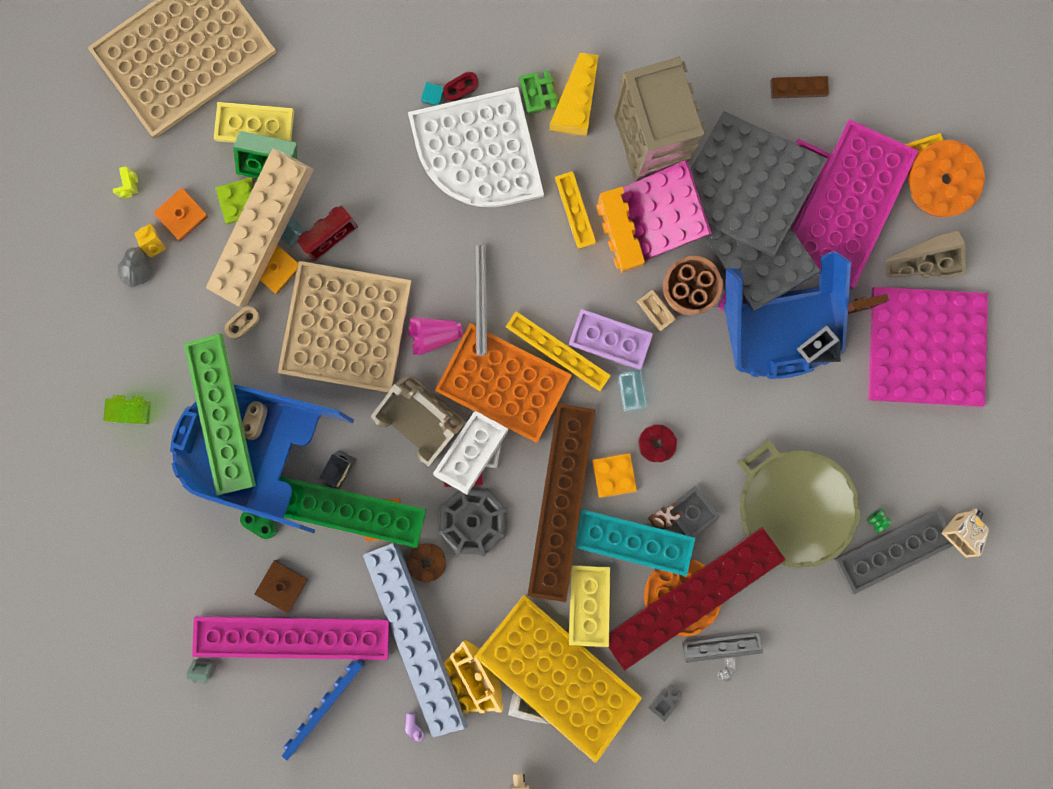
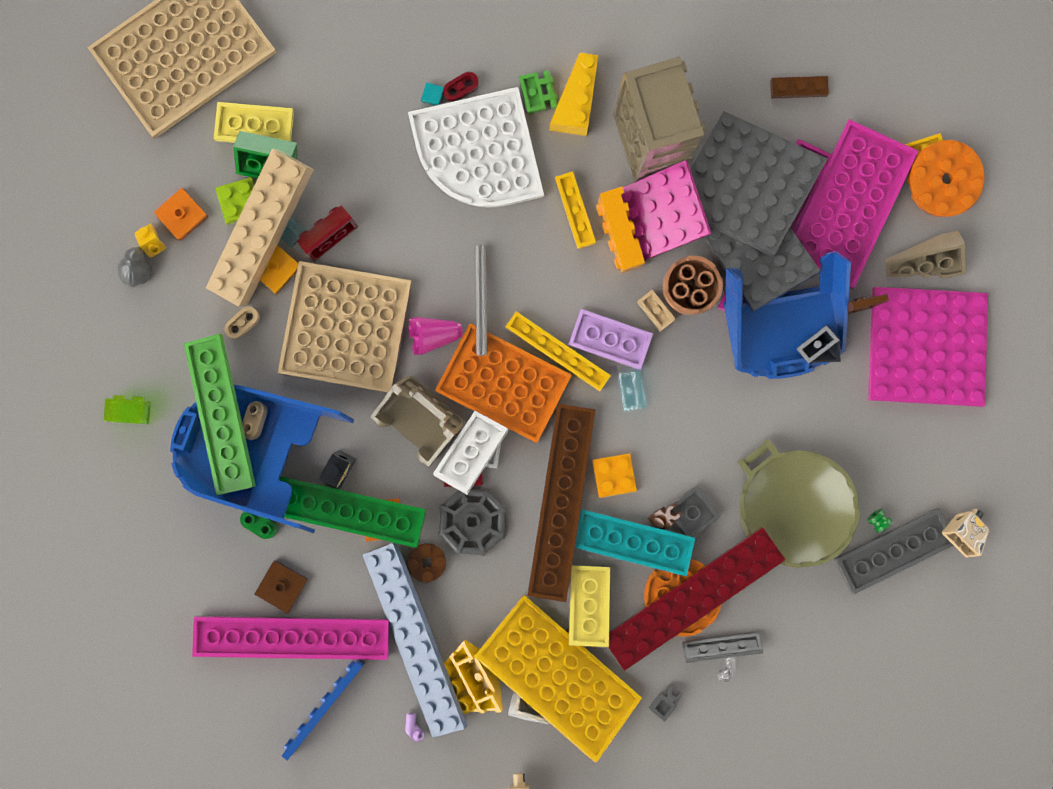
neon yellow bracket [113,166,138,198] -> none
sand green tile [187,660,213,684] -> none
dark red plate [638,425,677,463] -> none

